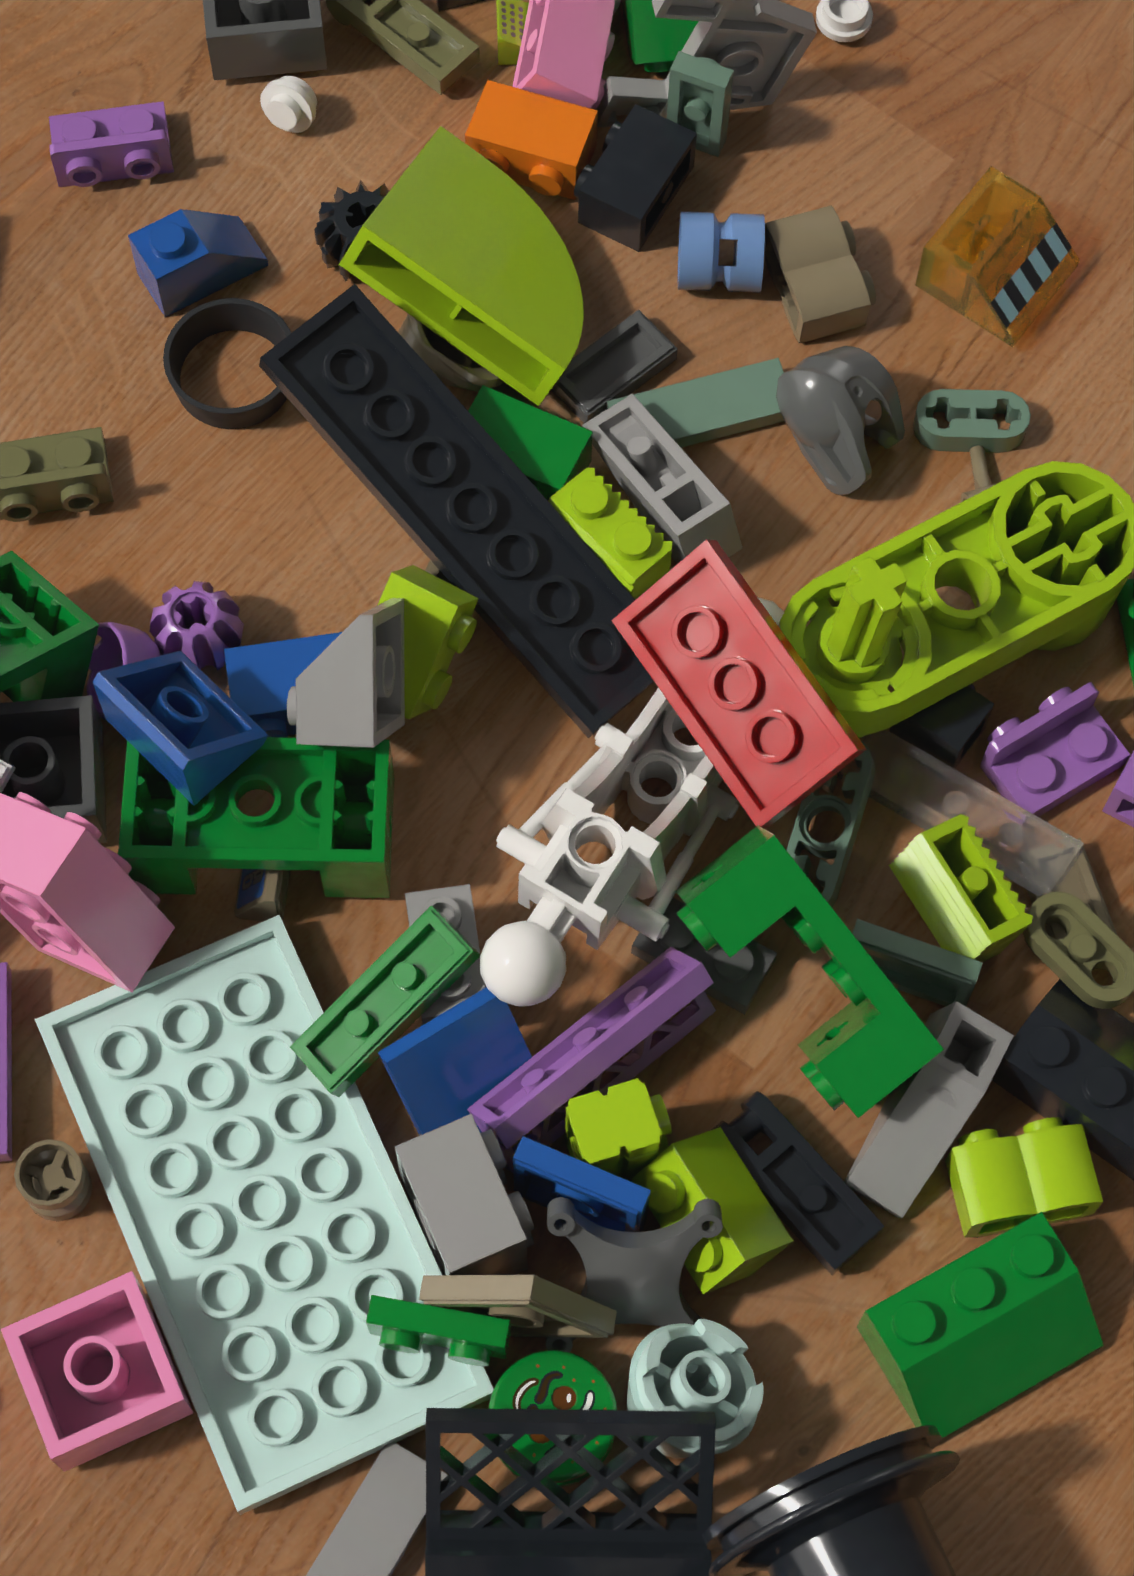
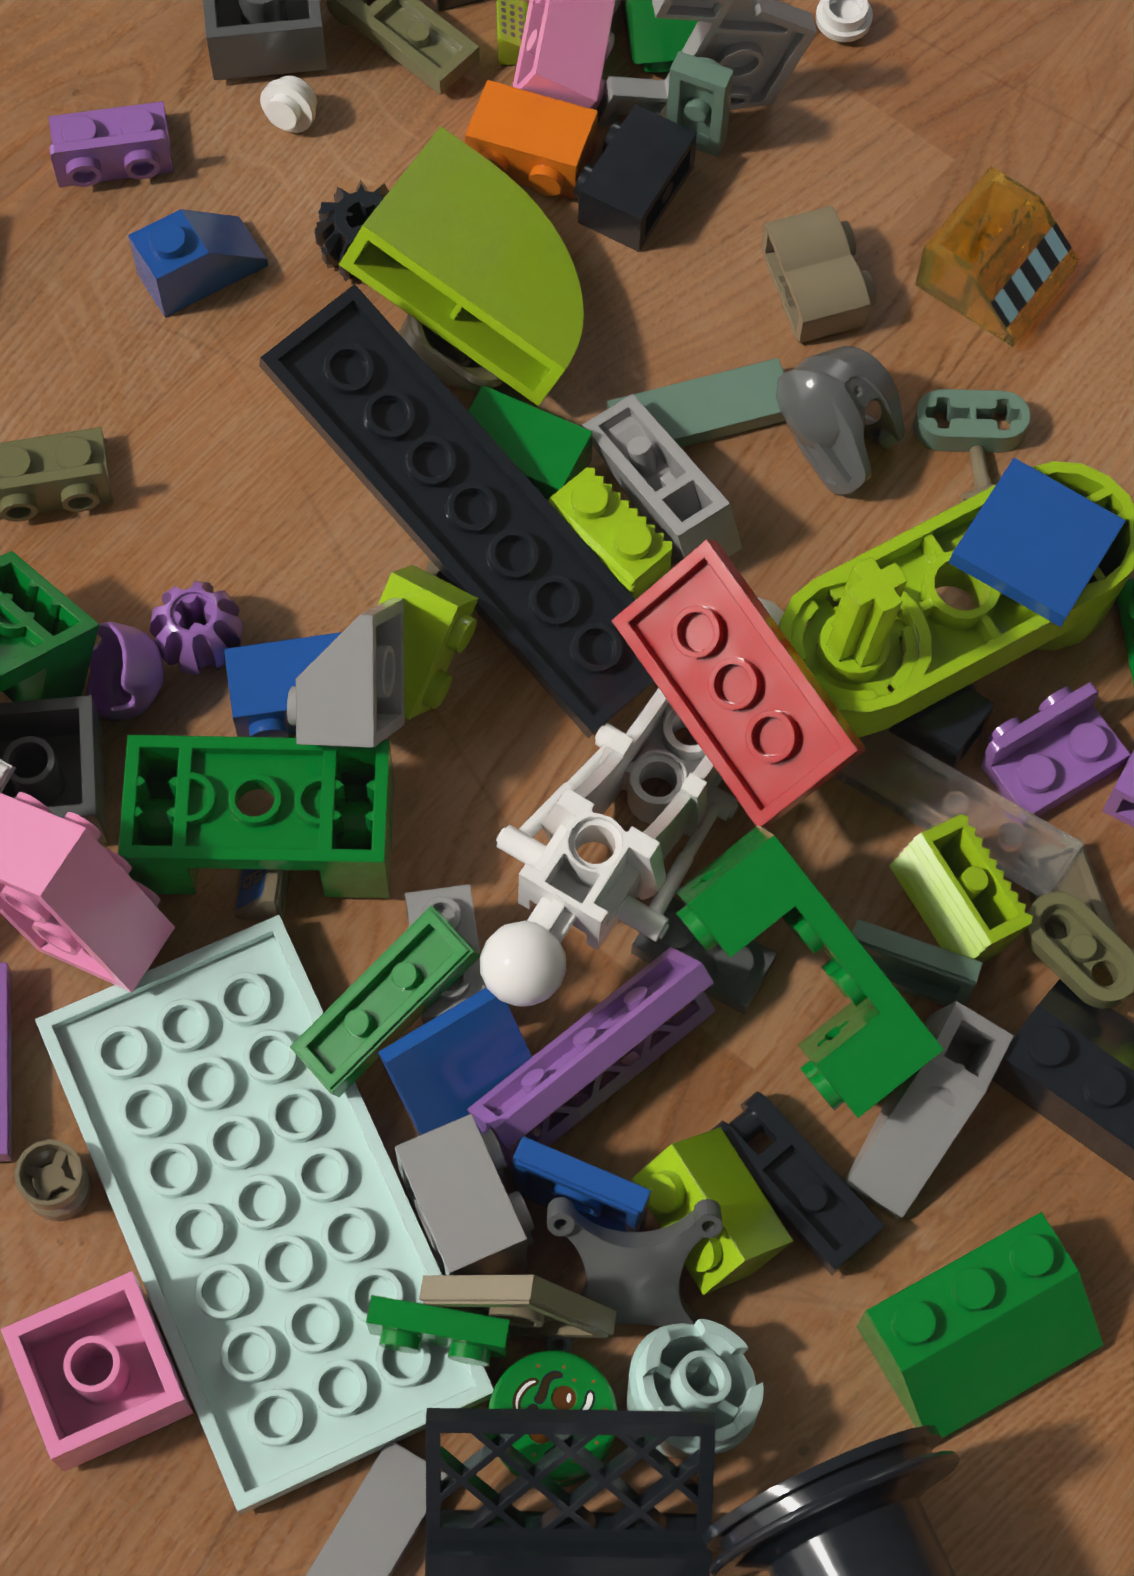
blue slope [93,651,269,805] -> none
black tyre [163,298,291,429] -> none
dark grey tile [551,310,678,423] -> none
lime brick [565,1078,672,1182] -> none
medium blue wheel [677,212,765,292] -> none
sand green beam [787,741,875,908] -> none
lime brick [945,1117,1103,1238] -> none
none -> blue tile [948,457,1126,627]

